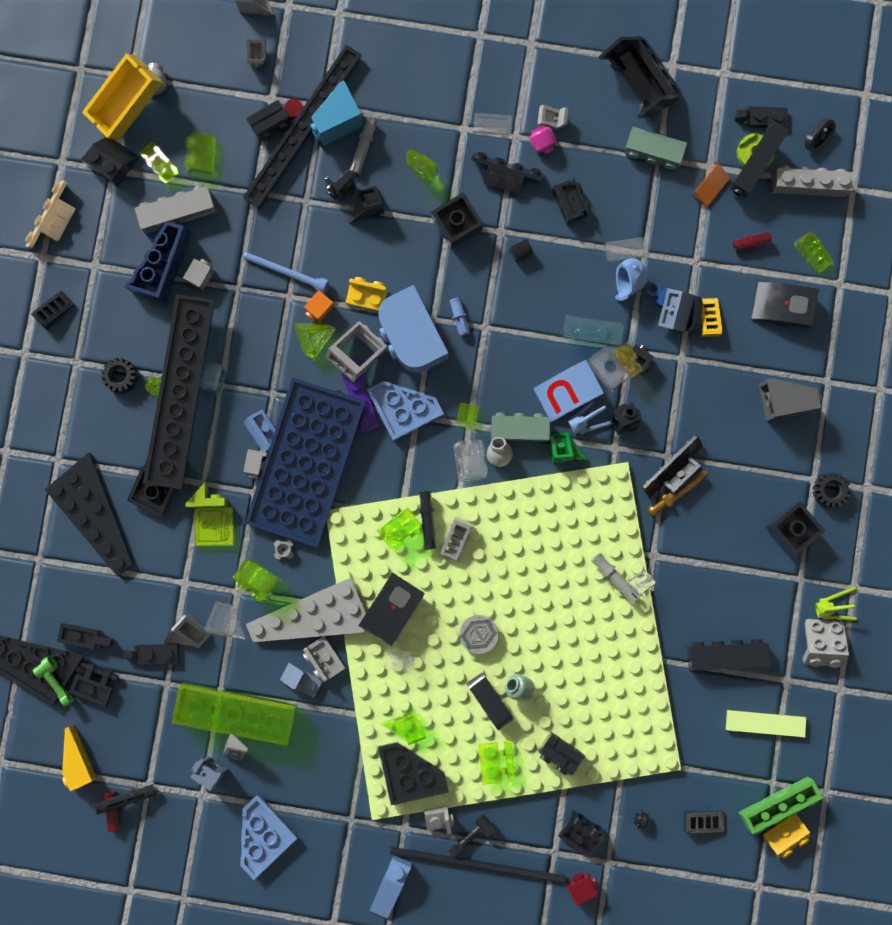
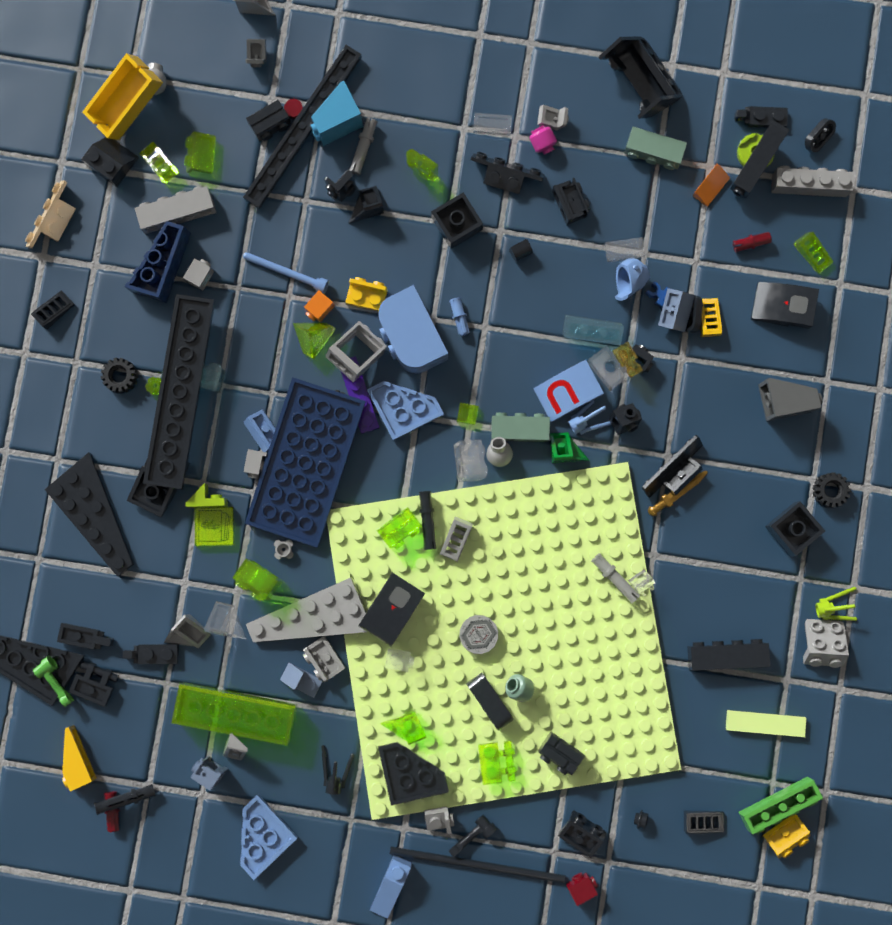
none -> black plant [321,745,354,795]

